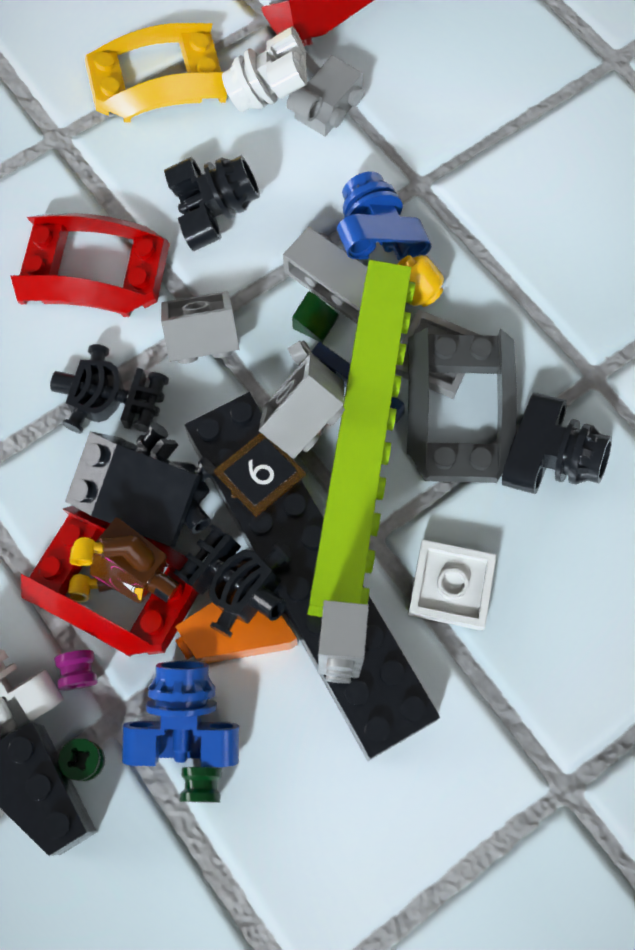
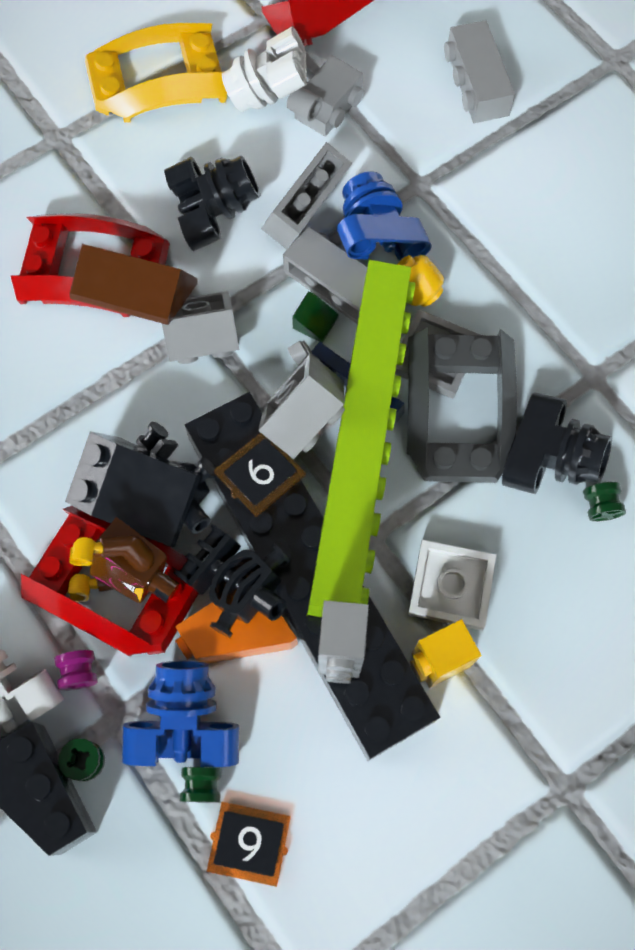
black piece [50,344,169,434] -> none
none -> reddish brown slope [70,244,198,325]
none -> piece [206,802,291,887]
none -> light grey brick [261,142,352,249]
none -> yellow piece [410,619,482,689]
none -> light grey brick [444,20,515,124]
none -> dark green wheel [583,482,626,522]

